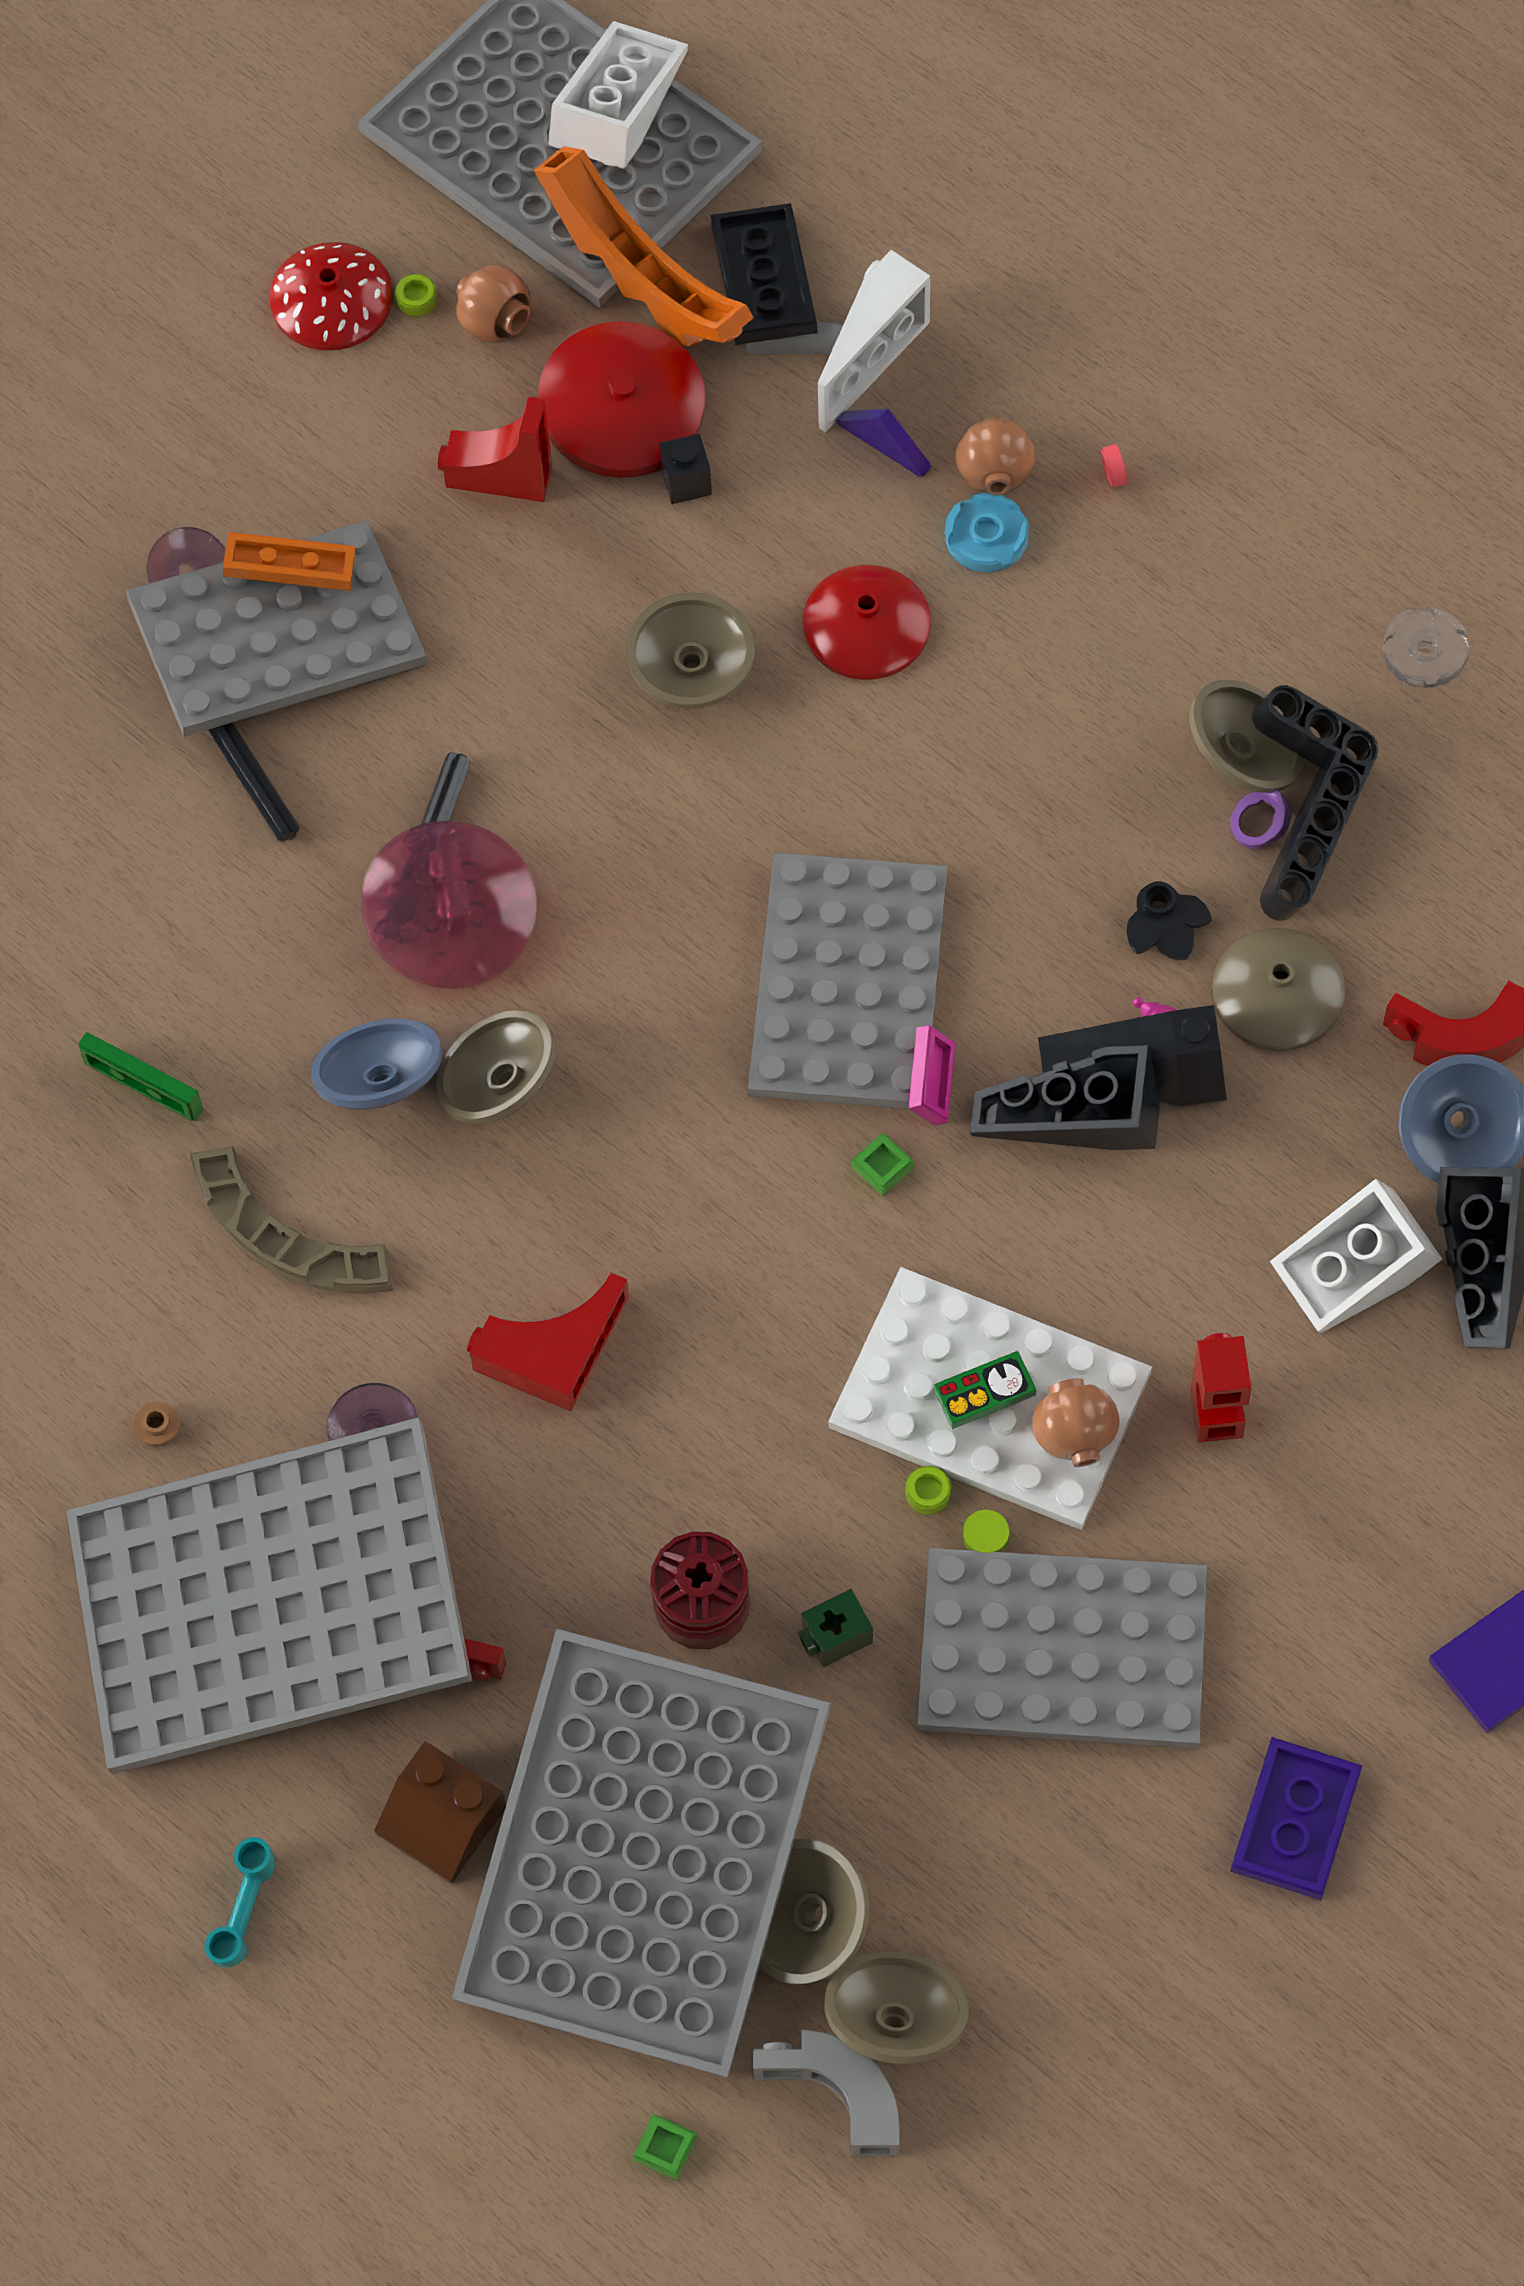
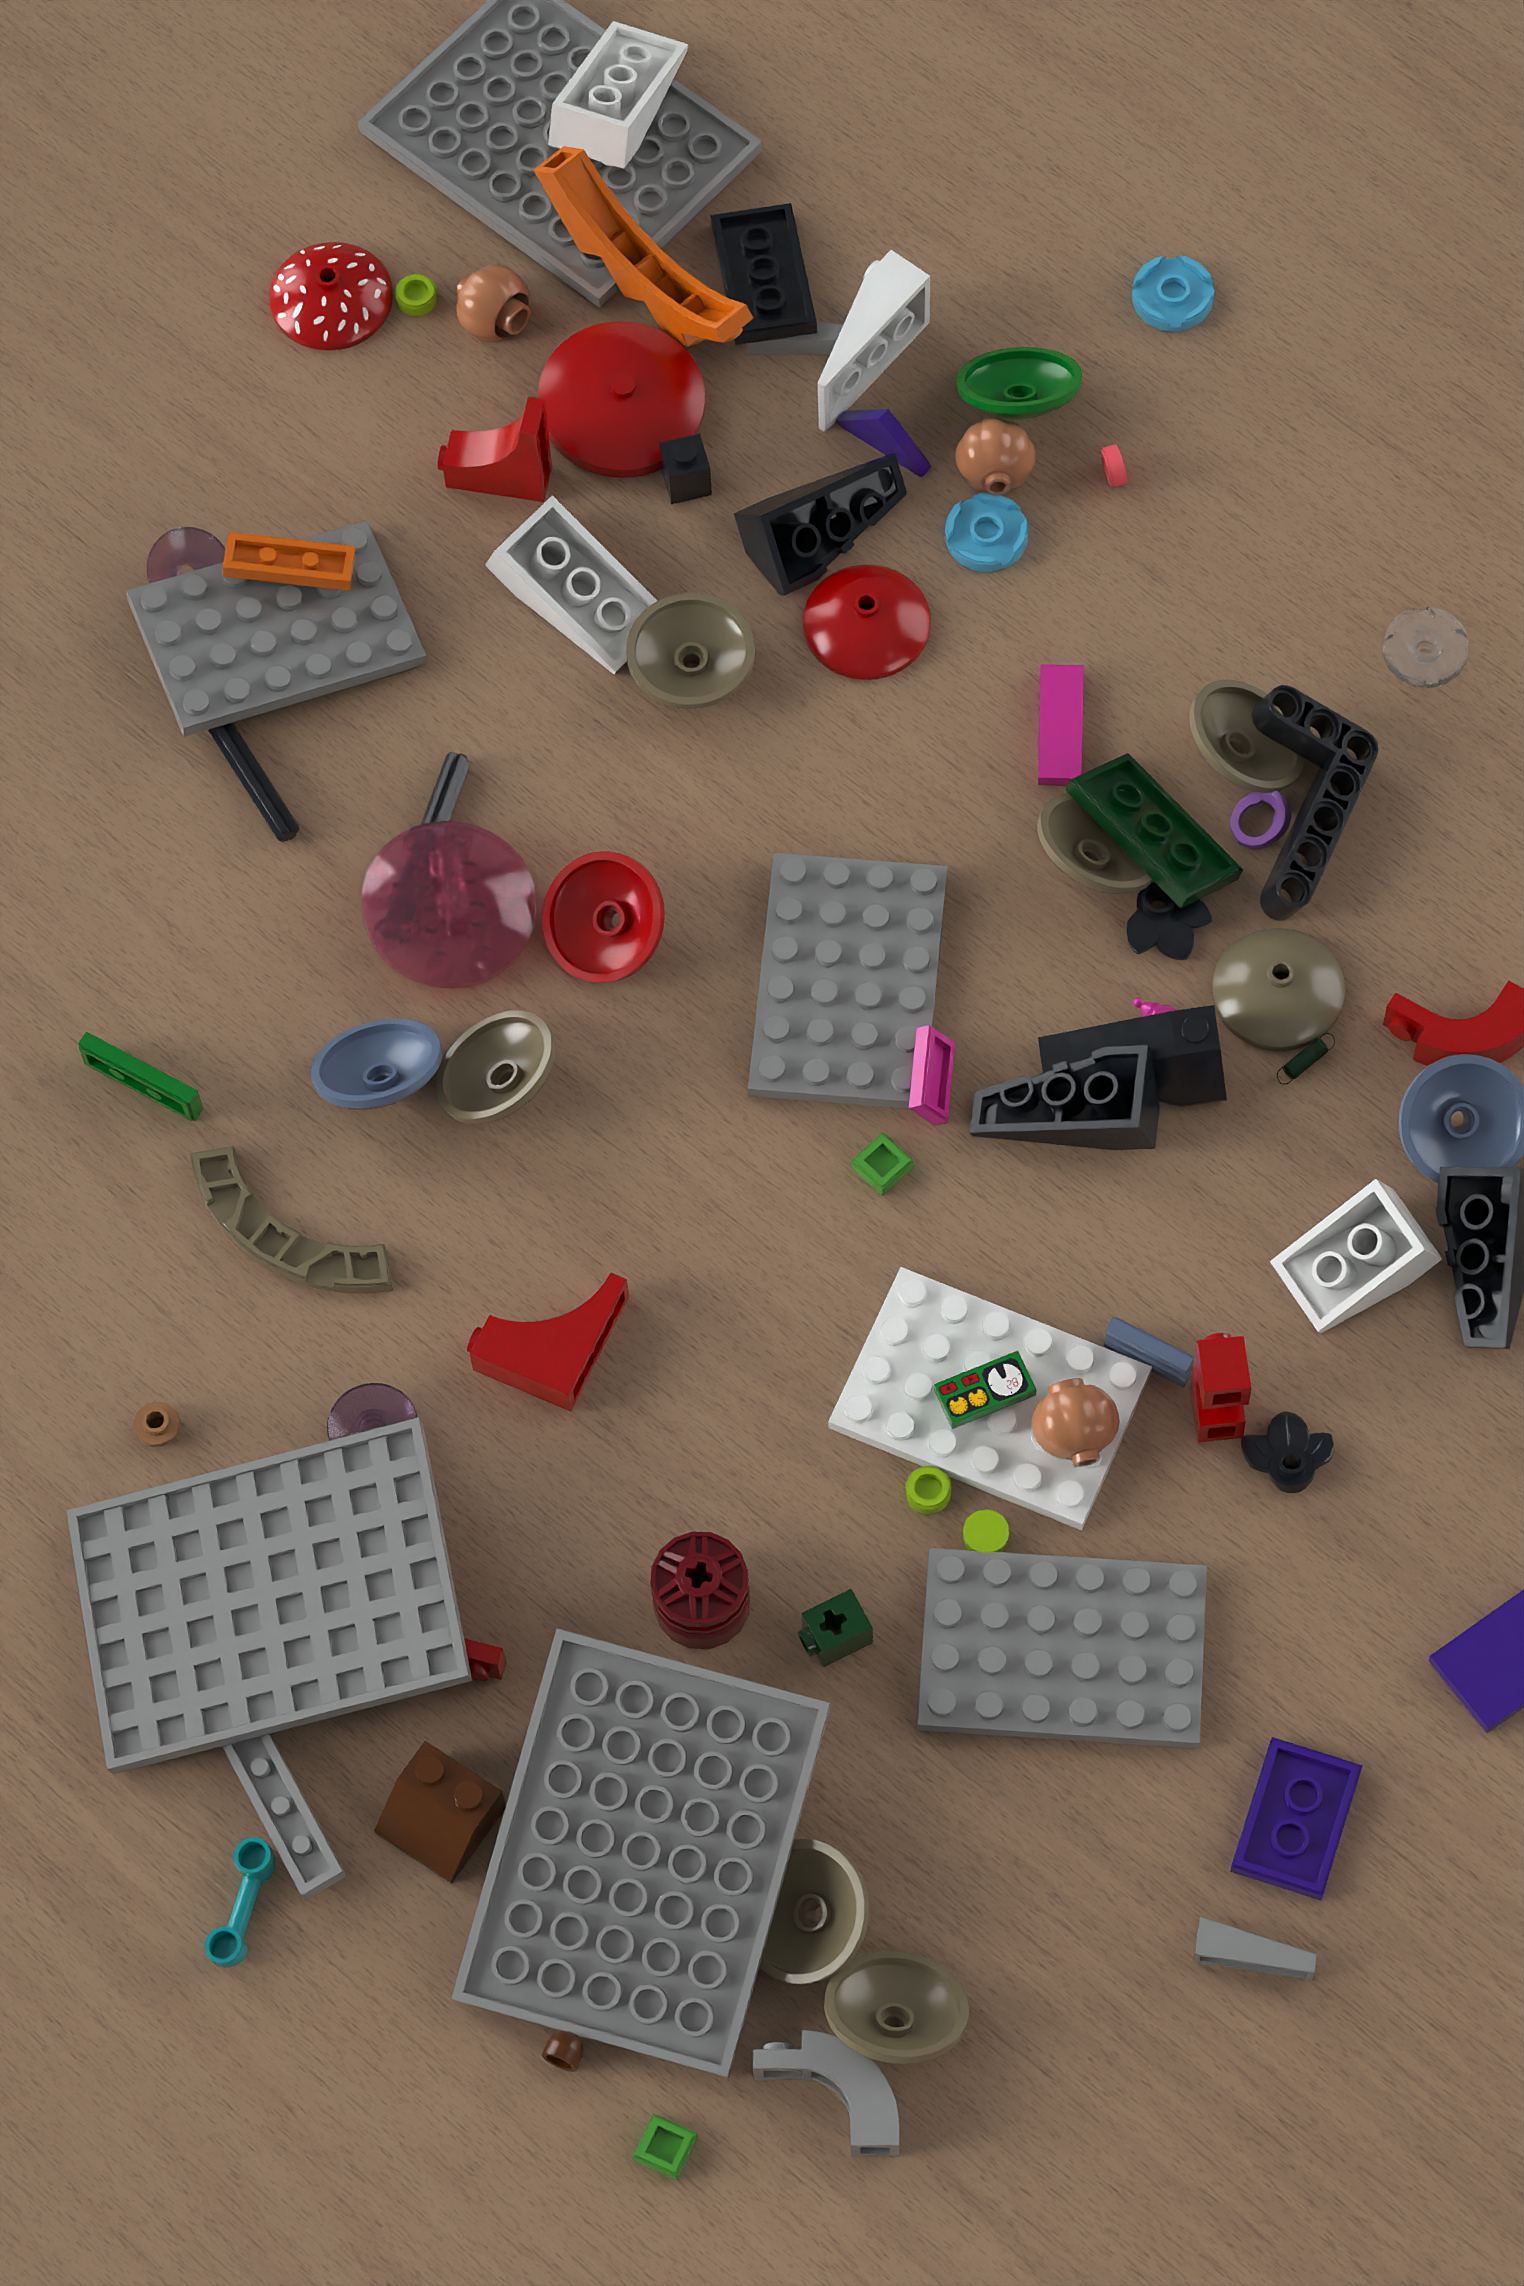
none -> light grey plate [222,1733,347,1901]
none -> white slope [485,496,657,674]
none -> reddish brown hinge [541,2030,583,2072]
none -> red dish [542,851,665,983]
none -> black wedge [734,454,907,596]
none -> green dish [956,347,1082,420]
none -> dark tan dish [1037,793,1153,894]
none -> dark pink tile [1038,664,1084,785]
none -> dark green tile [1065,753,1243,908]
none -> sand blue tile [1104,1317,1194,1388]
none -> medium azure tile [1131,255,1214,332]
none -> light grey piece [1193,1917,1317,1981]
none -> black plate [1241,1411,1334,1493]
none -> dark green piece [1277,1033,1335,1085]

